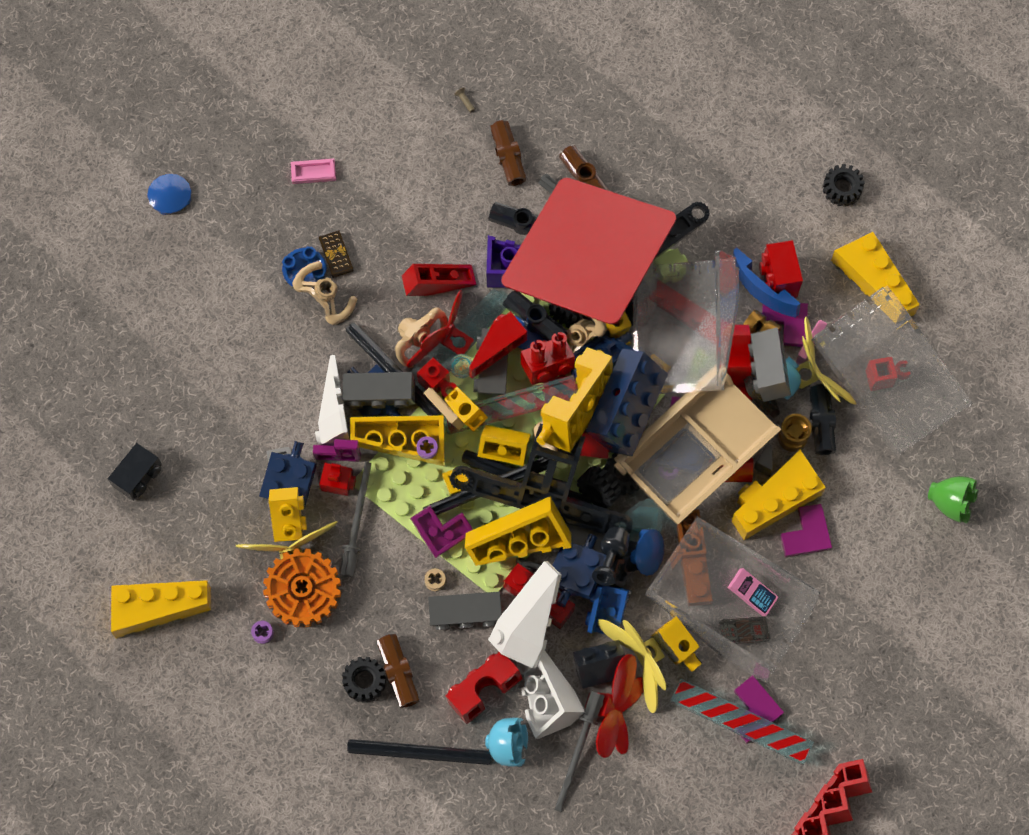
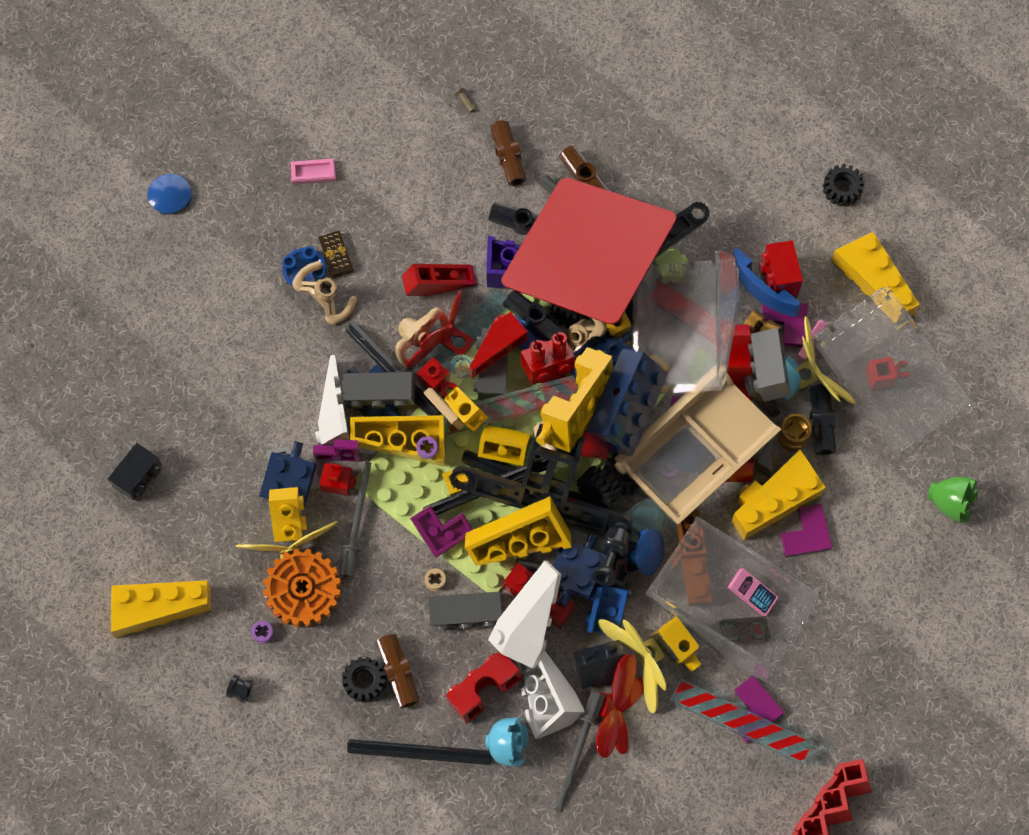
none -> black wheel [226,674,253,703]

